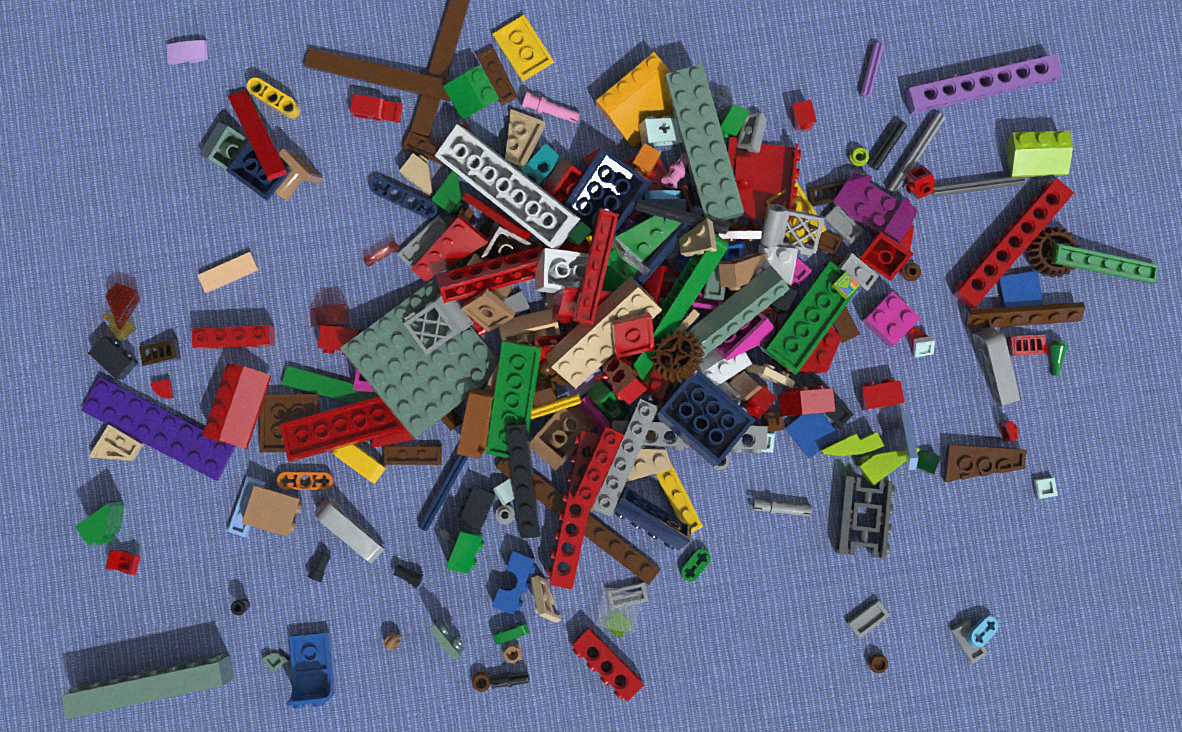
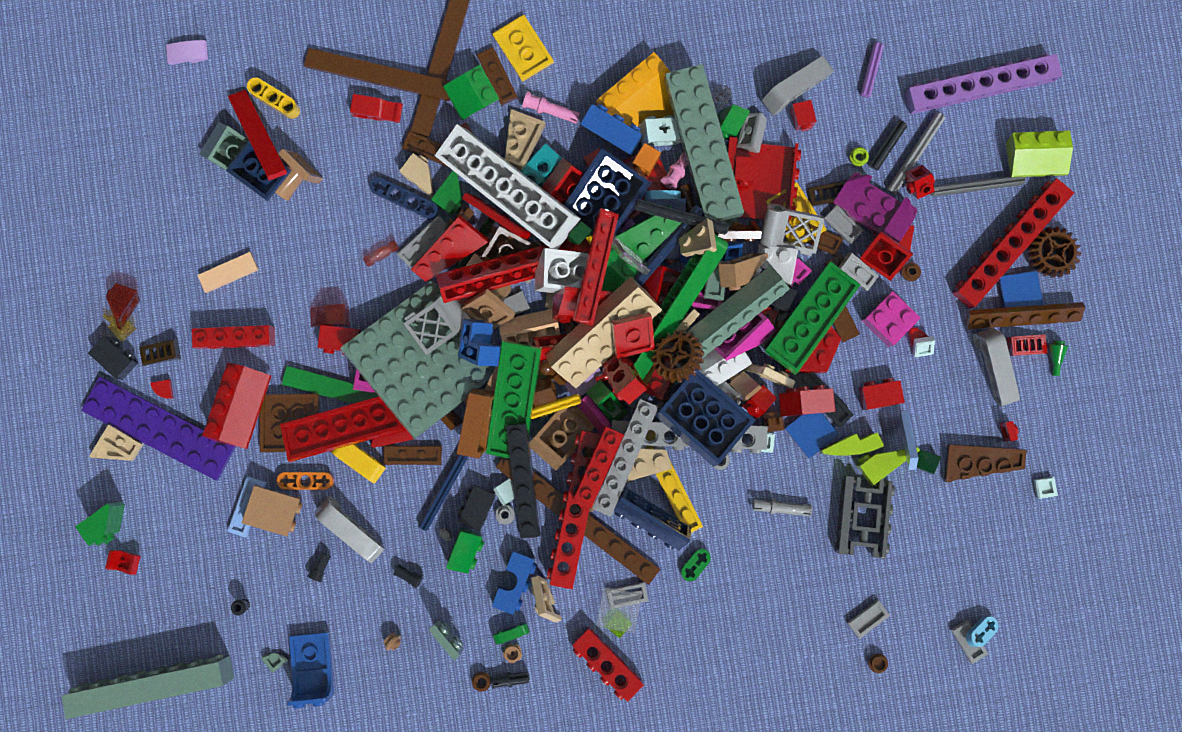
tile [832,271,860,299] -> none
tile [1051,244,1159,284] -> none
none -> blue brick [458,319,500,366]
none -> blue slope [581,103,643,156]
none -> light grey beam [762,56,834,116]

